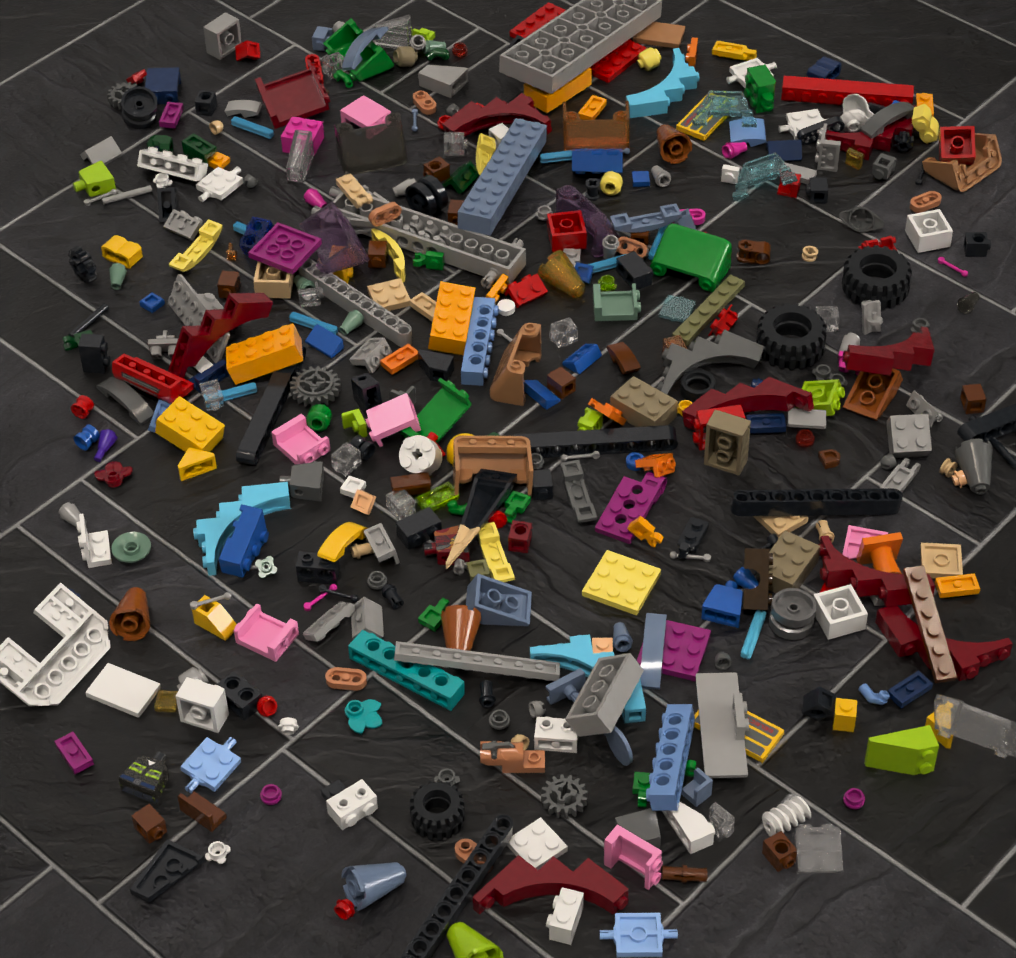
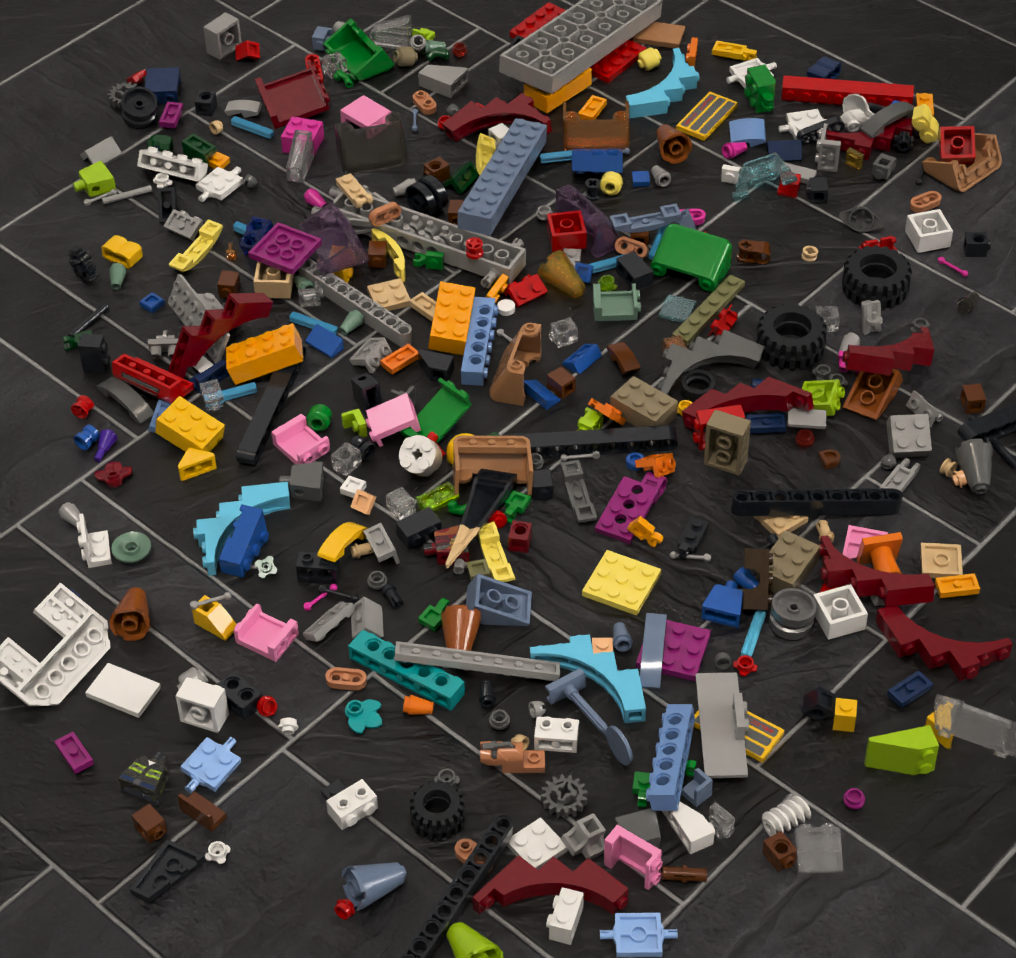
clear yellow tile [154,690,178,712] -> none
magenta plate [260,784,282,805] -> none
dark grey gear [290,366,341,407] -> none
sand blue slope [342,27,389,71] -> none
reddish brown panel [390,472,431,498] -> none
clear brick [444,132,468,156] -> none
light grey brick [565,653,644,737] -> none
light grey cone [602,235,619,259] -> none
clear light blue wing [692,90,757,128] -> none
medium blue arm [859,683,890,705] -> none
plate [903,565,957,683] -> none
none -> orange cone [402,694,434,715]
none -> red wheel [466,237,483,259]
none -> light grey brick [561,813,606,859]
none -> red plate [733,655,758,677]

